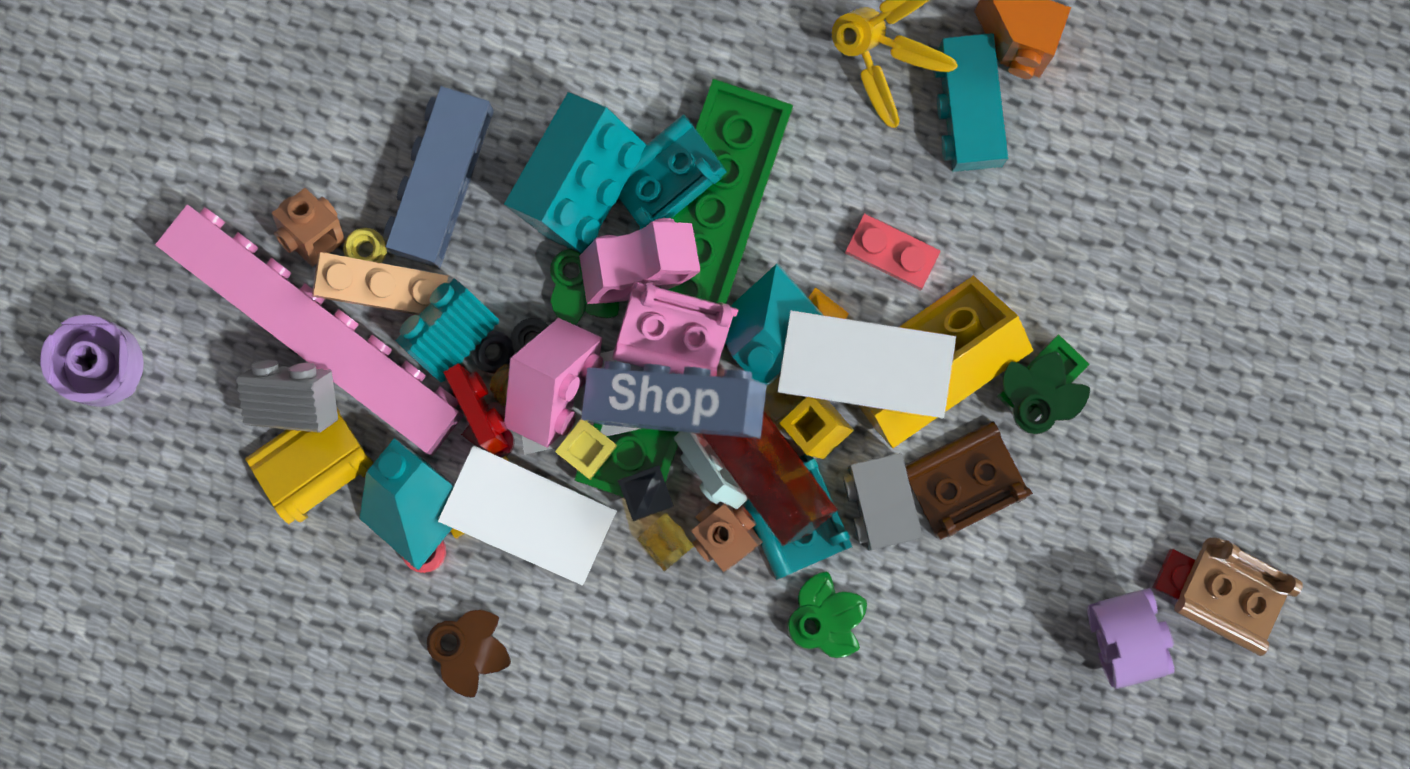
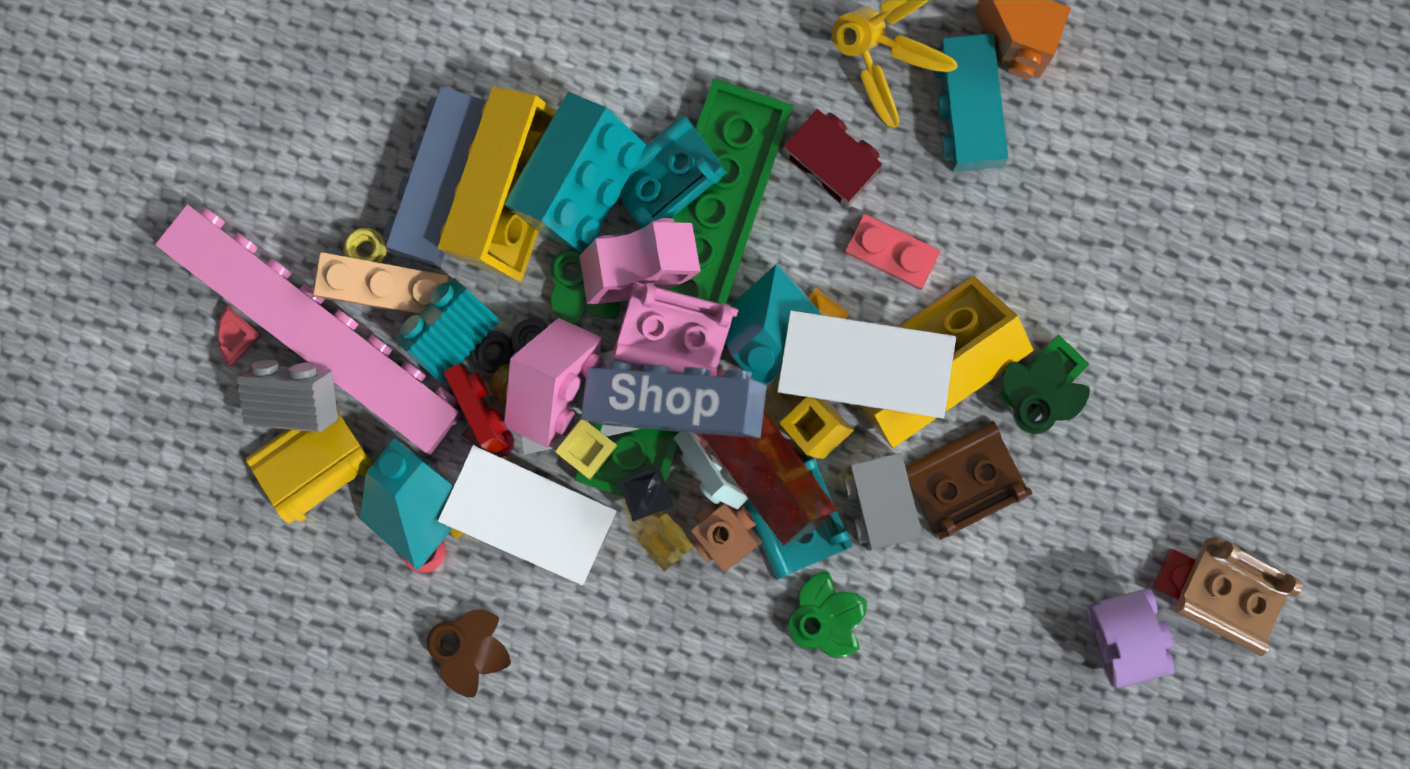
lavender brick [40,315,144,407] -> none
nougat brick [272,188,345,267] -> none
none -> coral tile [218,306,262,367]
none -> yellow slope [437,86,557,283]
none -> dark red brick [782,108,883,210]

